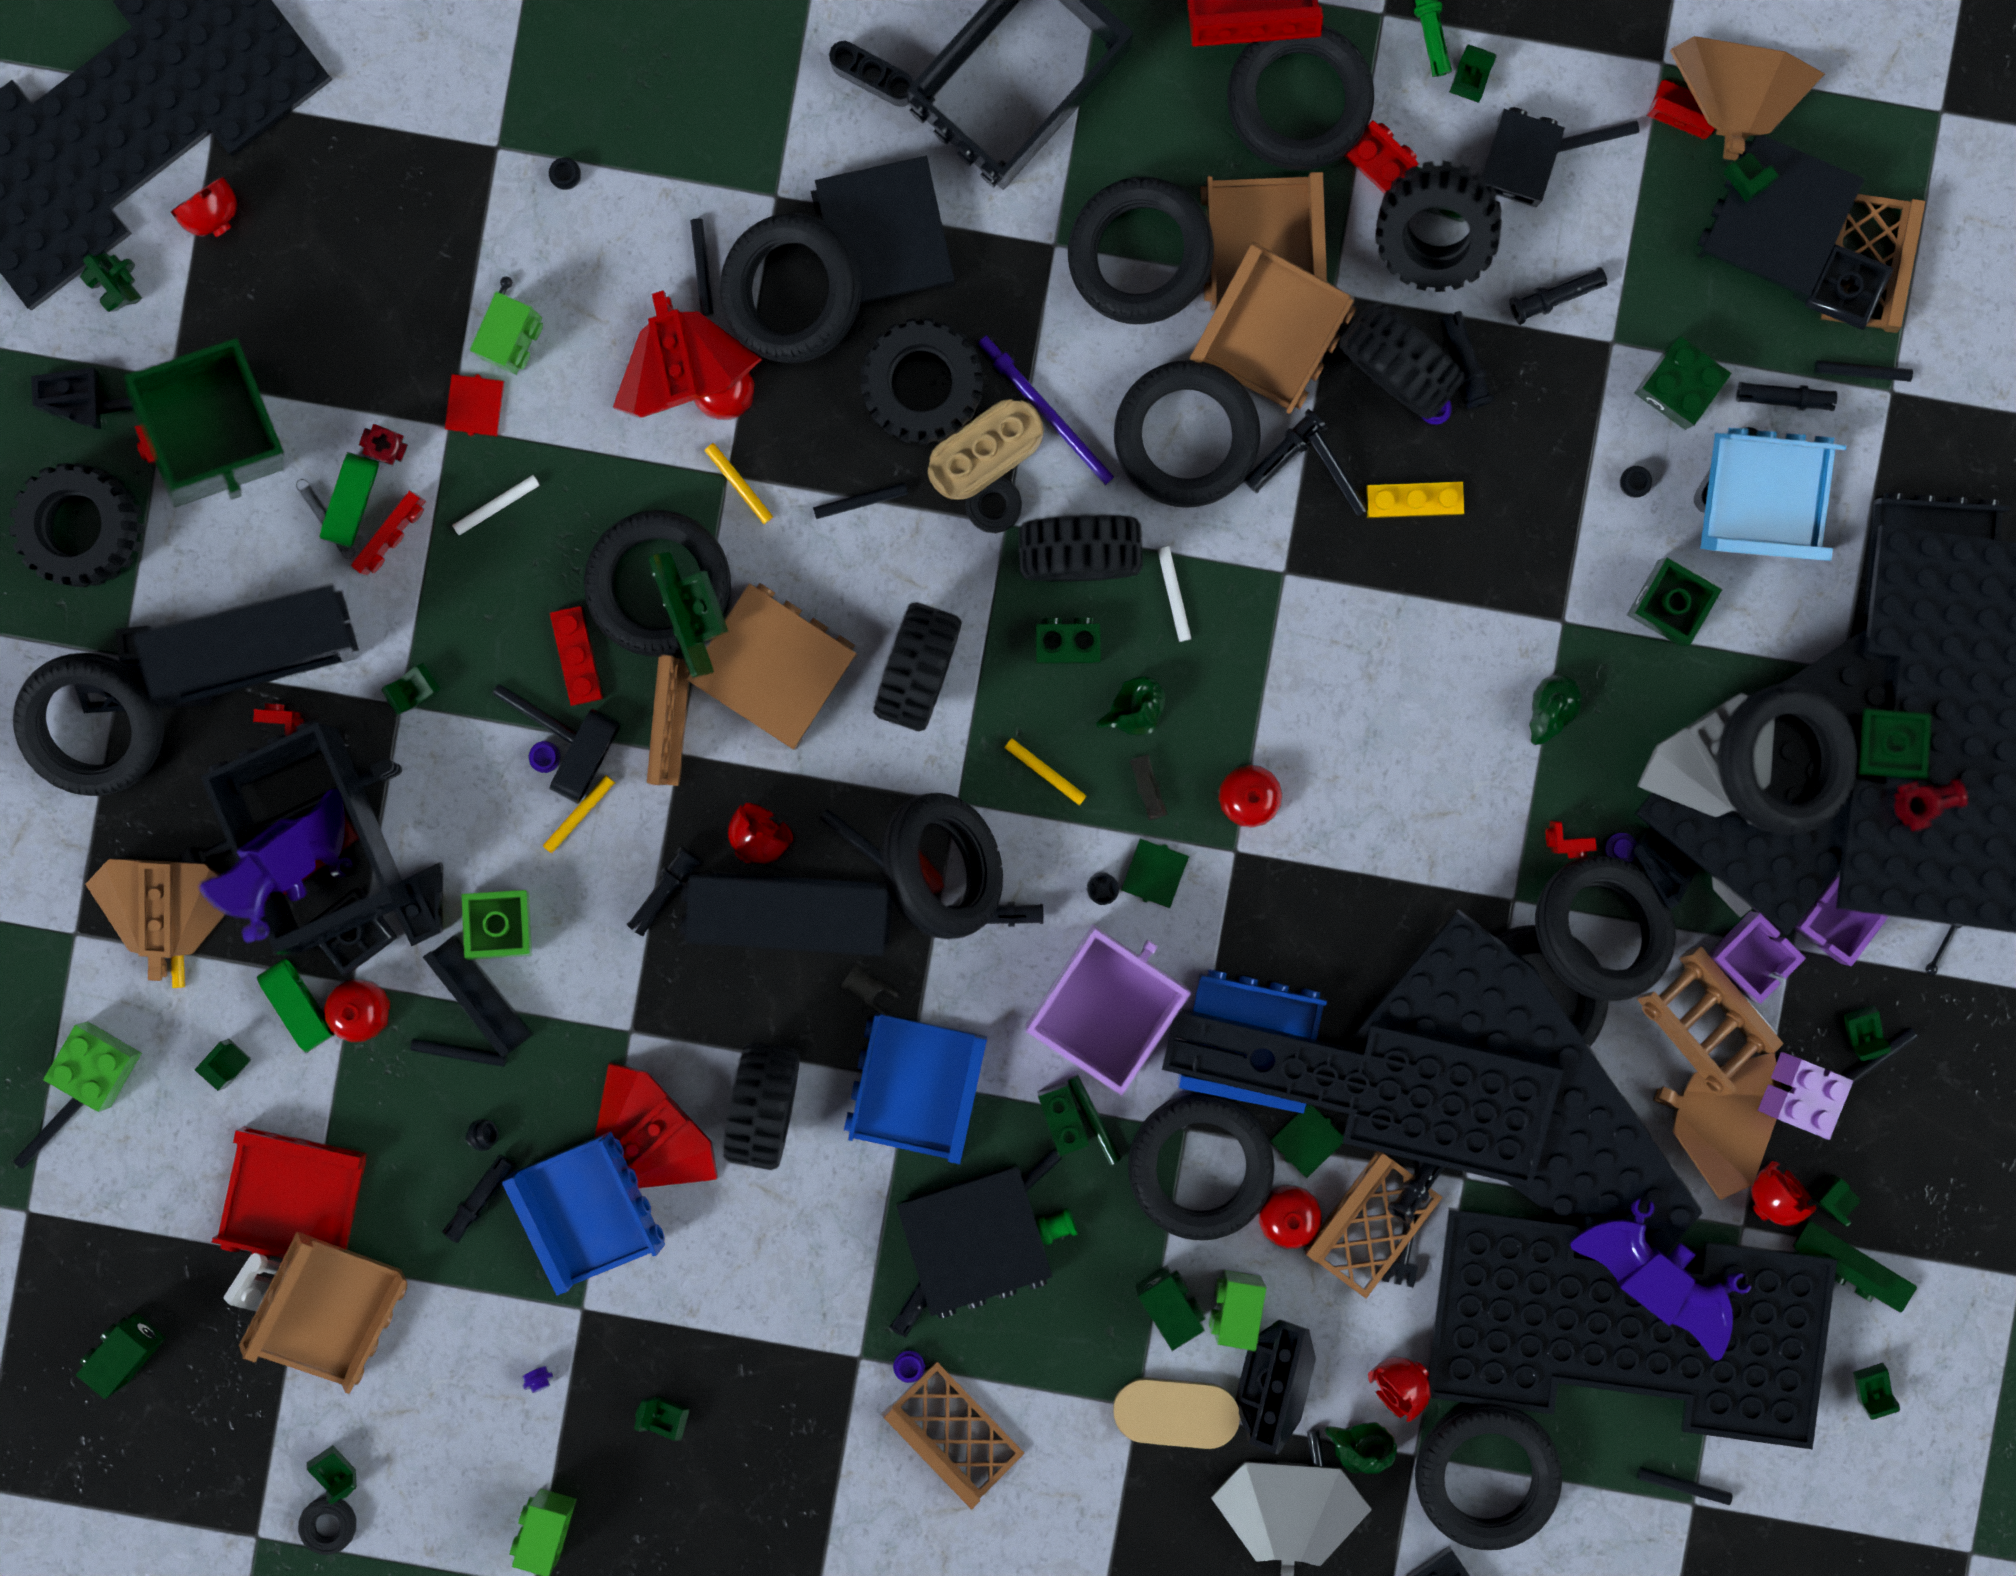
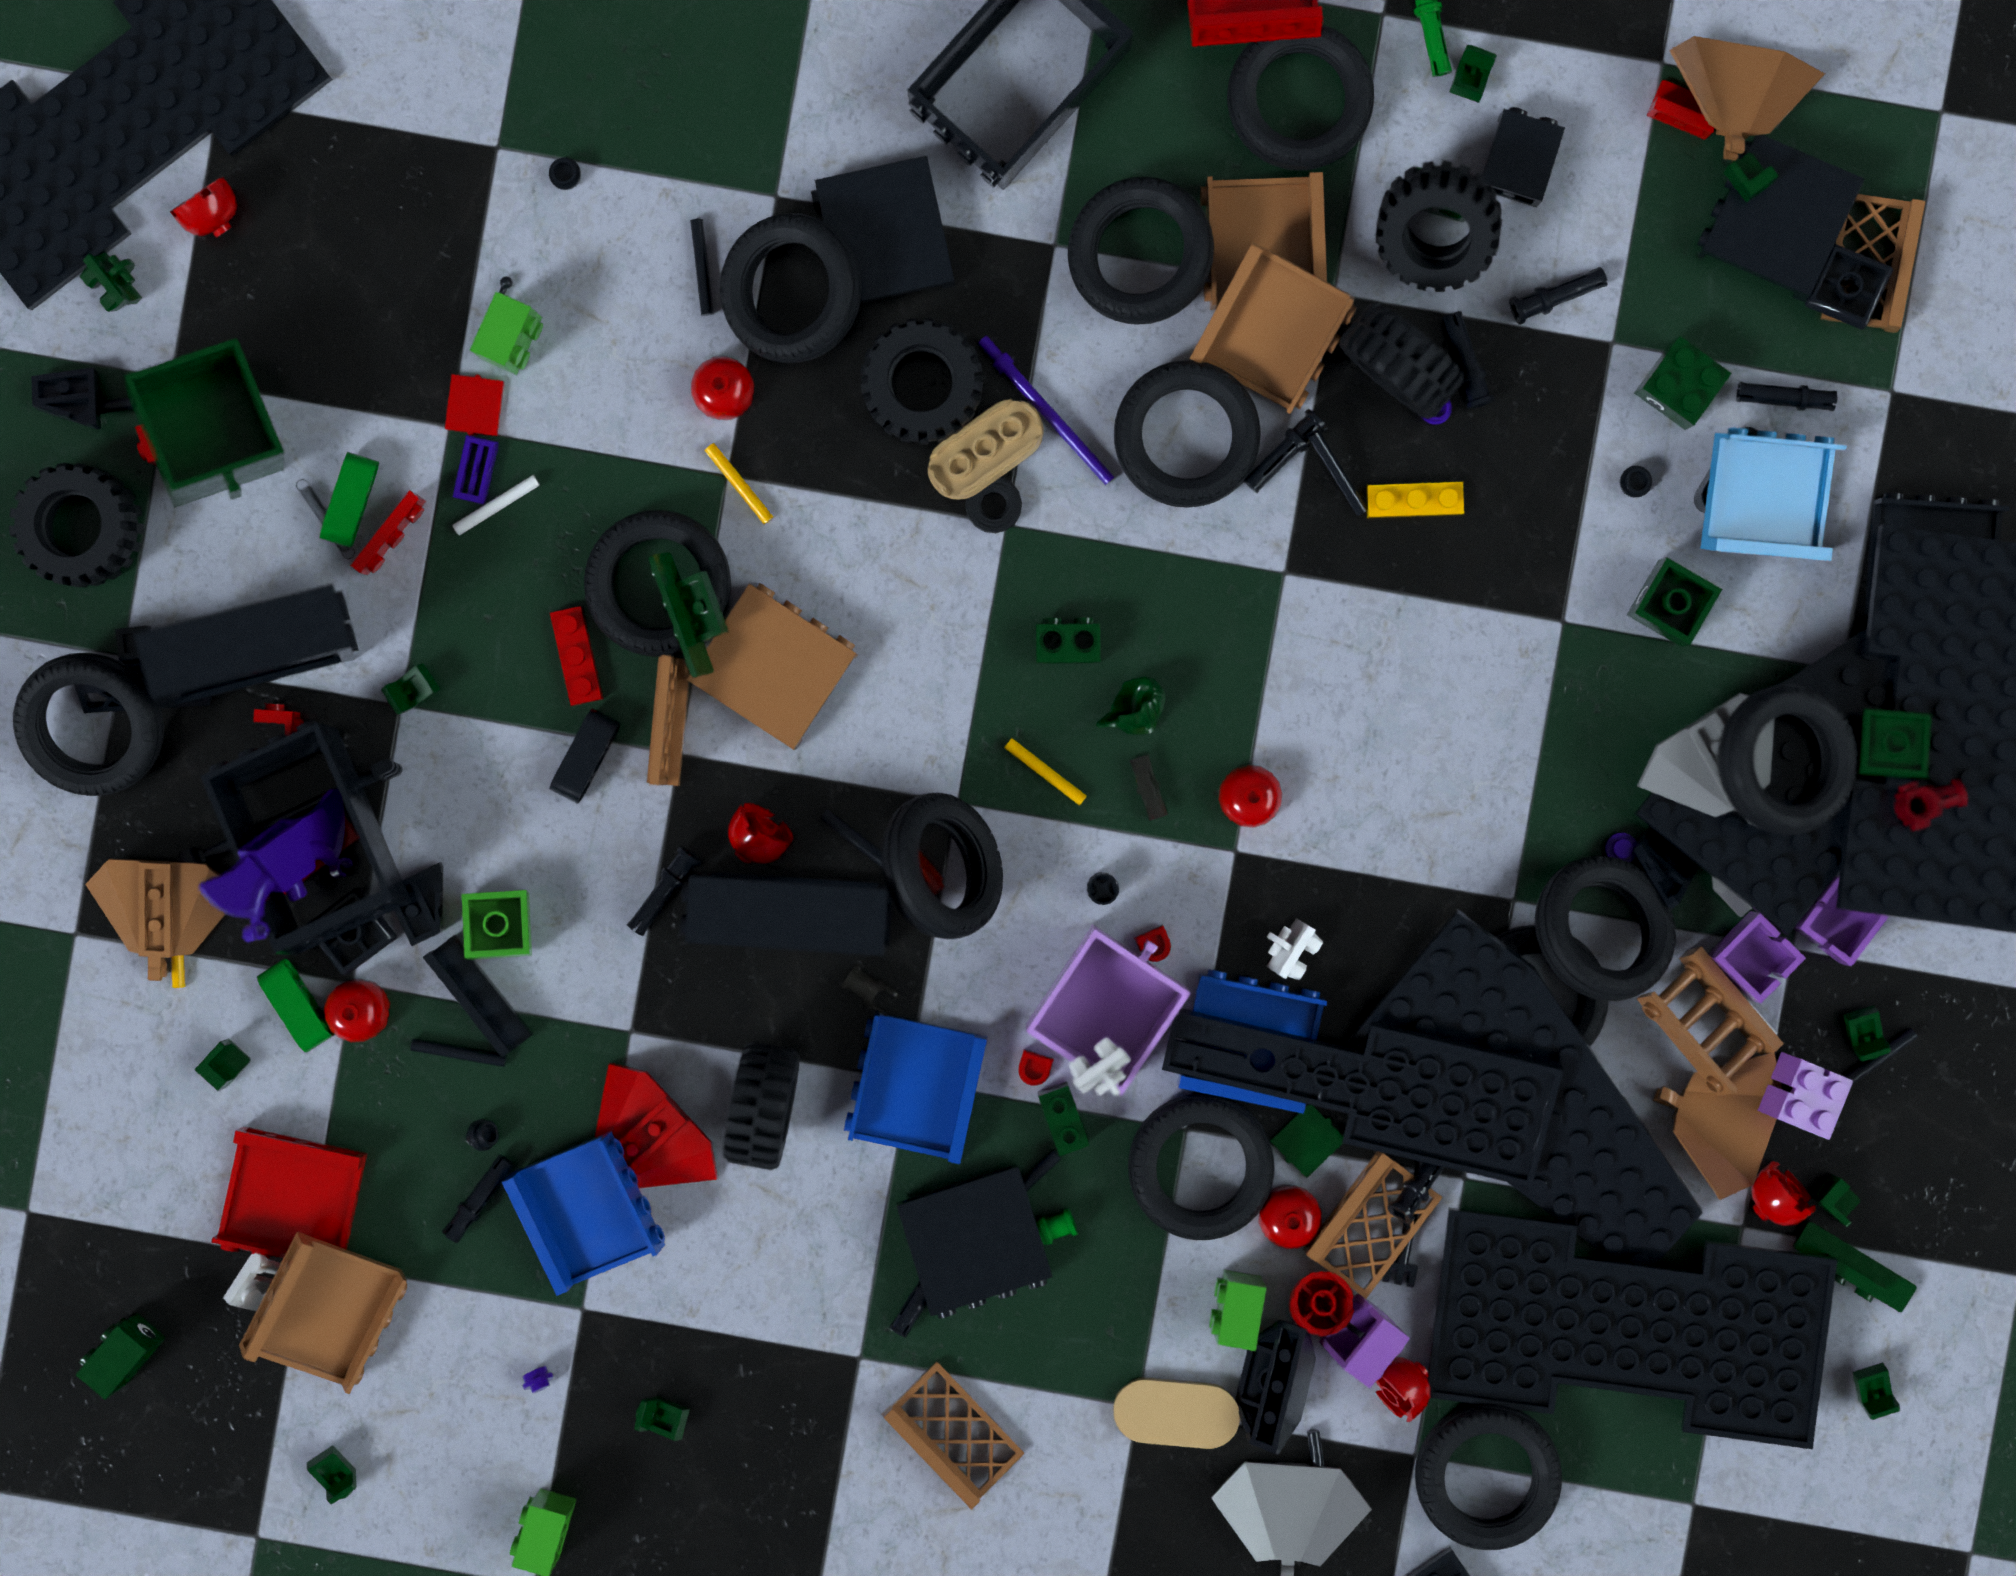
black bar [14,1097,83,1169] -> none
bright green brick [43,1021,142,1112] -> none
black tyre [298,1496,357,1555] -> none
dark red connector [359,424,408,466] -> none
black bar [492,684,577,744] -> none
dark purple plate [529,741,561,773] -> none
yellow bar [543,775,615,853] -> none
red panel [613,290,762,418] -> none
black bar [813,483,908,519] -> none
black beam [829,41,914,107] -> none
black tyre [873,602,962,732] -> none
dark purple plate [893,1350,925,1383] -> none
black pin [948,902,1044,927] -> none
black tyre [1019,514,1143,582] -> none
dark green bar [1067,1075,1121,1165] -> none
dark green piece [1121,838,1189,908] -> none
dark green brick [1135,1265,1206,1351] -> none
white bar [1157,546,1191,642] -> none
dark green hair [1325,1422,1397,1474] -> none
red bracket [1344,120,1419,194] -> none
dark green hair [1529,674,1583,745] -> none
red bracket [1545,821,1596,859] -> none
black bar [1558,120,1640,153] -> none
dark purple torso [1570,1199,1751,1361] -> none
black bar [1637,1467,1733,1505] -> none
black bar [1814,360,1913,382] -> none
black hinge [1925,925,1963,975] -> none
none -> dark purple tile [452,435,499,505]
none -> red tile [1018,1049,1054,1086]
none -> white hips [1069,1037,1131,1096]
none -> red tile [1134,925,1171,962]
none -> white hips [1266,918,1323,980]
none -> red cylinder [1288,1271,1354,1336]
none -> medium lavender piece [1318,1293,1410,1388]

